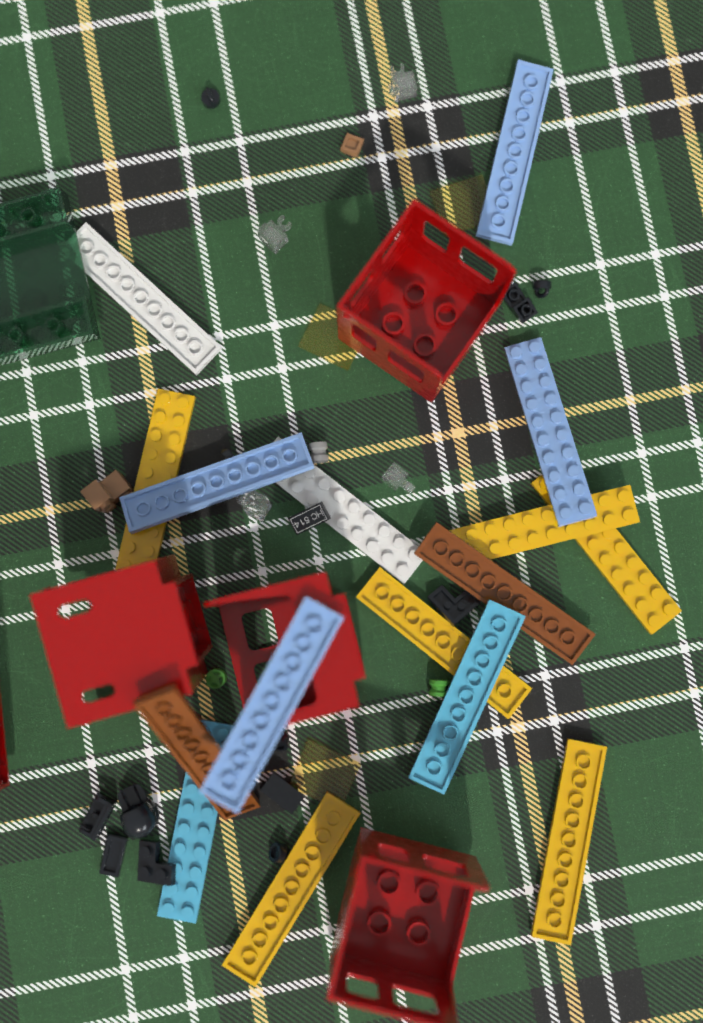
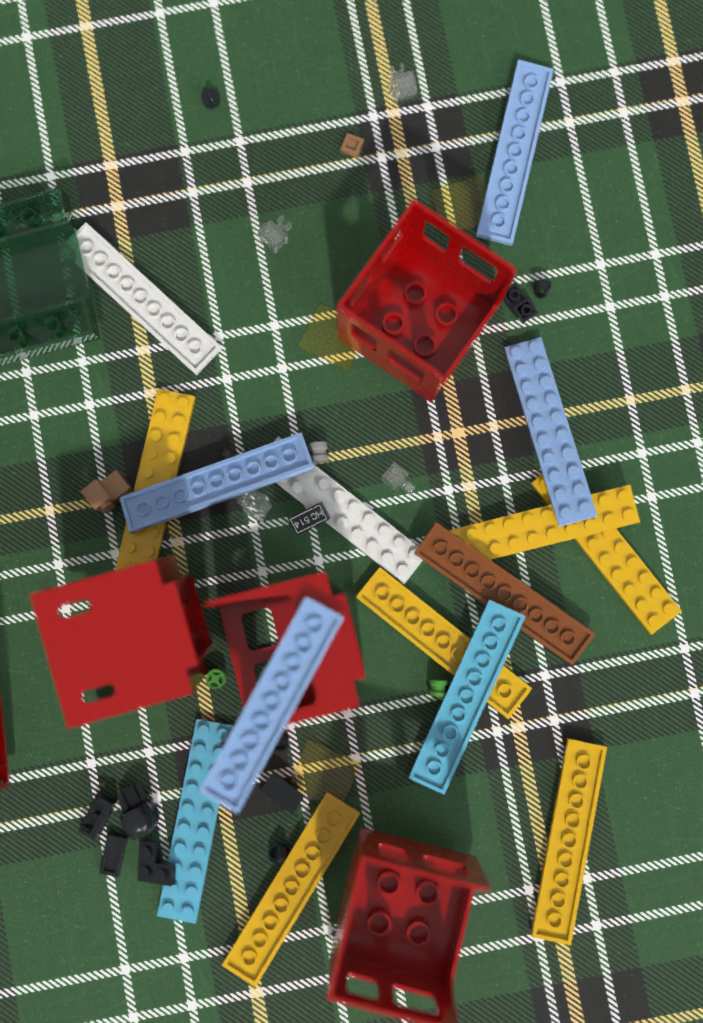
dark orange plate [134,684,260,821] -> none
black plate [427,585,482,627] -> none

